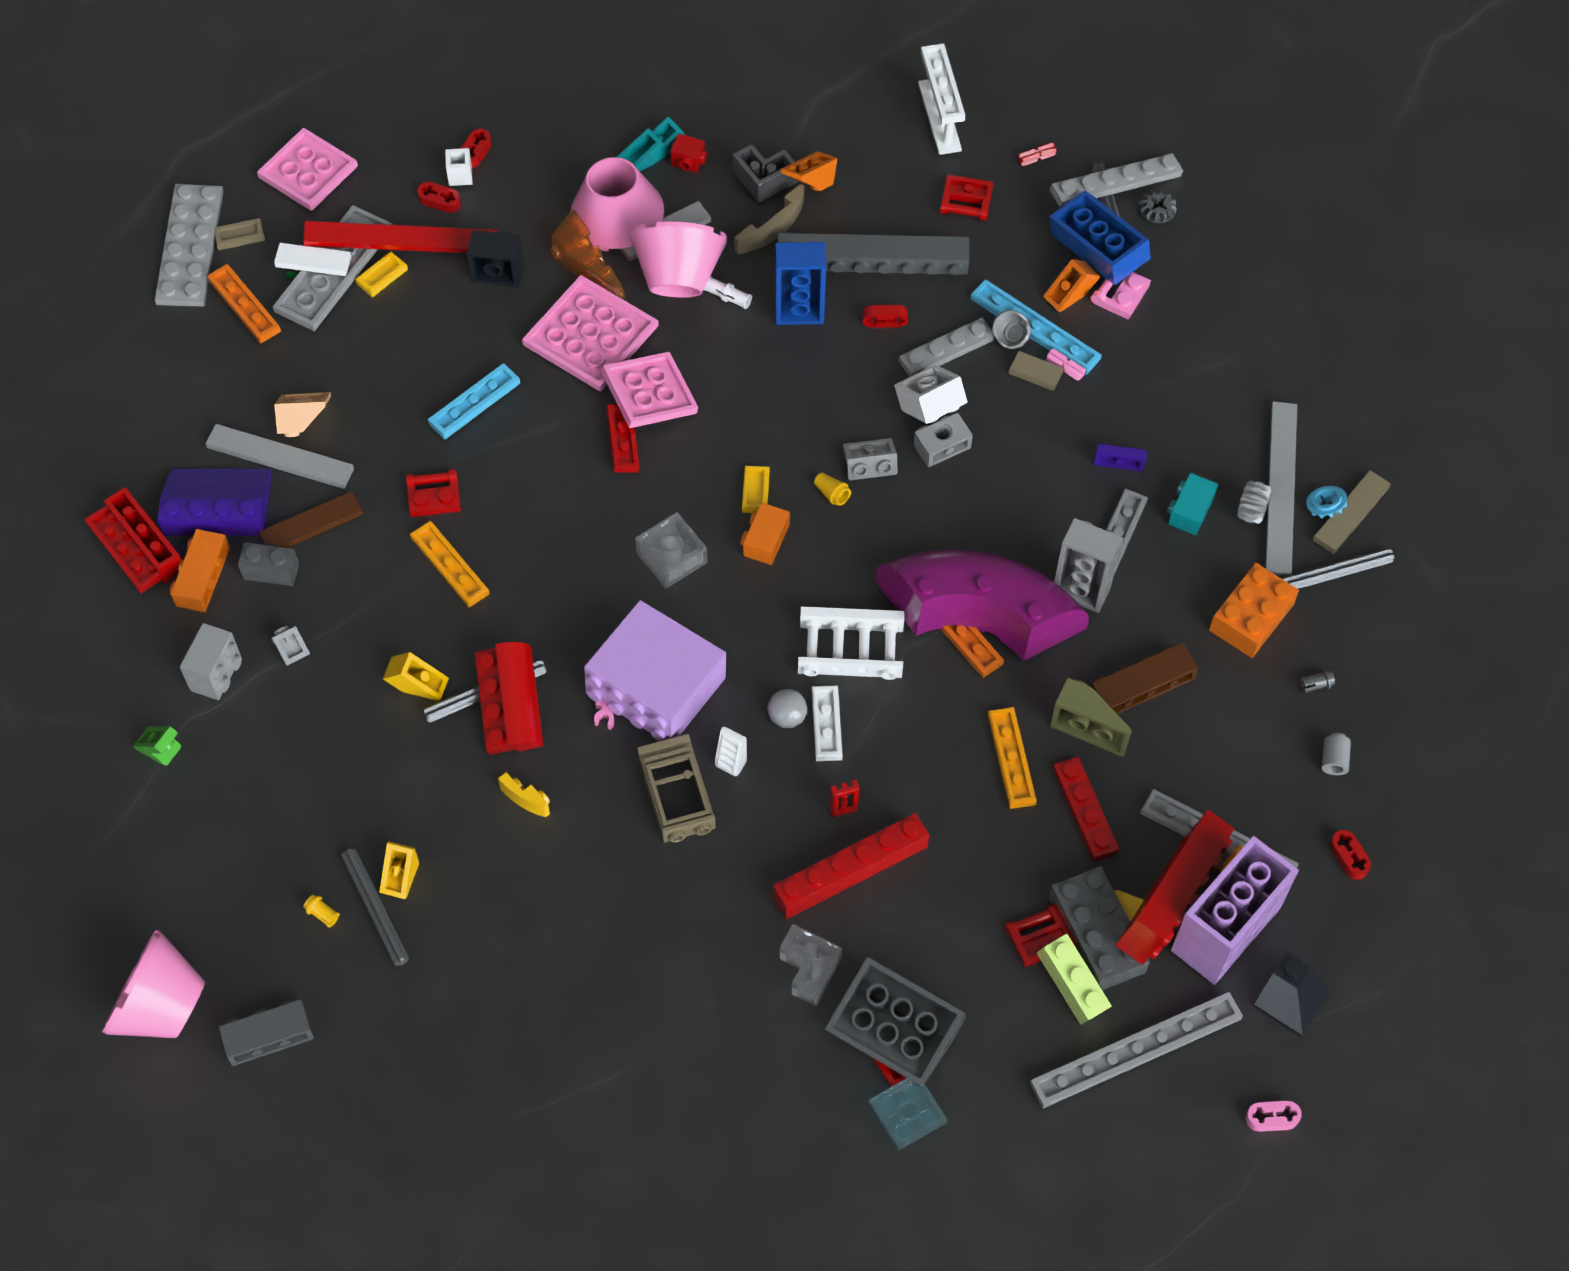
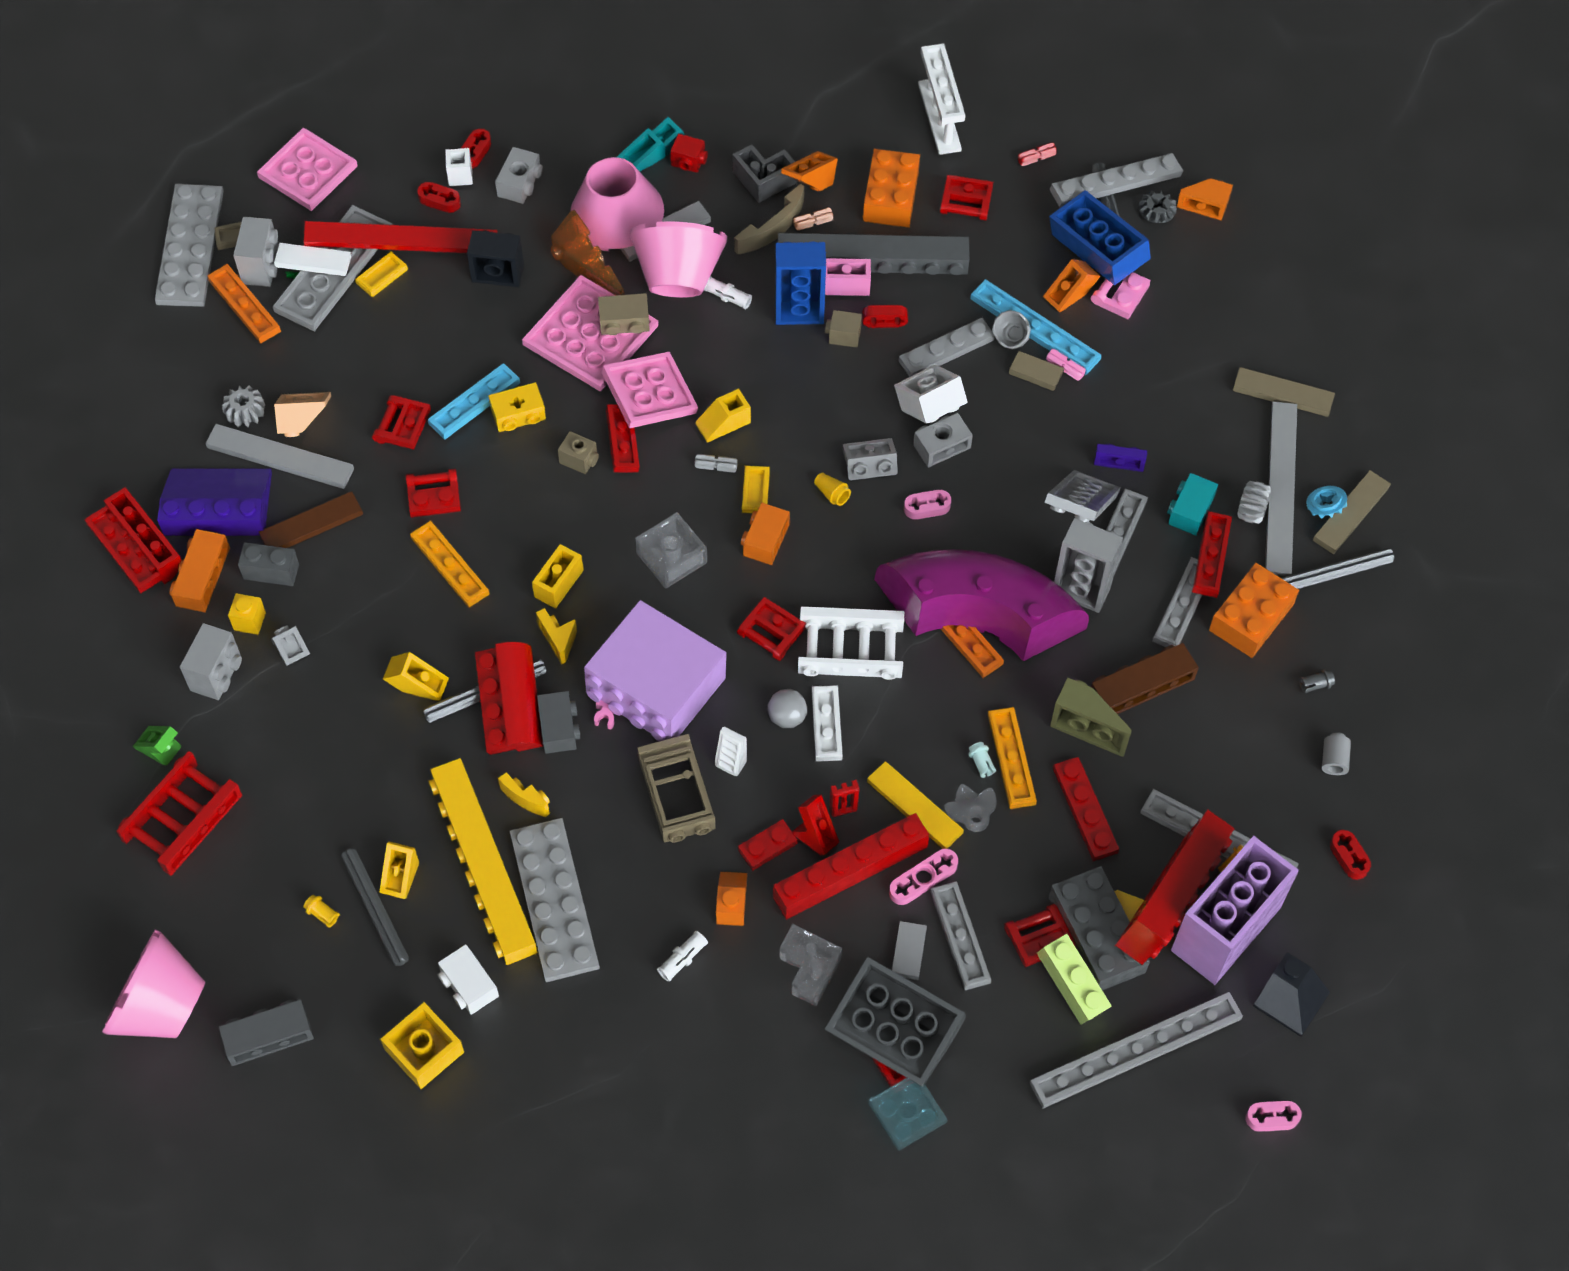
none -> red fence [117,751,243,876]
none -> light grey gear [222,385,265,428]
none -> yellow brick [228,593,266,635]
none -> light grey brick [233,217,279,287]
none -> red plate [372,395,431,450]
none -> yellow brick [381,1002,464,1089]
none -> yellow brick [428,758,538,965]
none -> white brick [438,944,499,1015]
none -> yellow brick [488,382,546,432]
none -> light grey brick [495,147,542,204]
none -> light grey plate [510,818,600,982]
none -> yellow brick [532,544,584,609]
none -> yellow slope [536,608,577,665]
none -> dark grey brick [537,691,581,754]
none -> dark tan brick [558,431,599,474]
none -> dark tan brick [598,293,650,335]
none -> white pin [657,931,708,982]
none -> yellow slope [695,388,751,443]
none -> light grey piece [695,454,738,472]
none -> orange slope [716,872,747,926]
none -> red plate [737,597,806,661]
none -> red plate [738,819,798,871]
none -> red slope [792,794,839,855]
none -> nougat piece [793,207,833,231]
none -> bright pink brick [825,258,871,296]
none -> dark tan brick [825,310,862,348]
none -> orange brick [863,149,920,228]
none -> yellow tile [867,761,964,849]
none -> bright pink beam [889,849,958,905]
none -> light grey tile [892,921,927,980]
none -> bright pink beam [904,490,951,519]
none -> light grey tile [930,881,991,991]
none -> clear plate [944,784,997,832]
none -> light aqua pin [968,742,996,778]
none -> light grey plate [1045,470,1121,522]
none -> light grey tile [1152,557,1202,647]
none -> orange slope [1177,178,1233,221]
none -> red tile [1192,511,1232,598]
none -> dark tan tile [1233,367,1335,417]

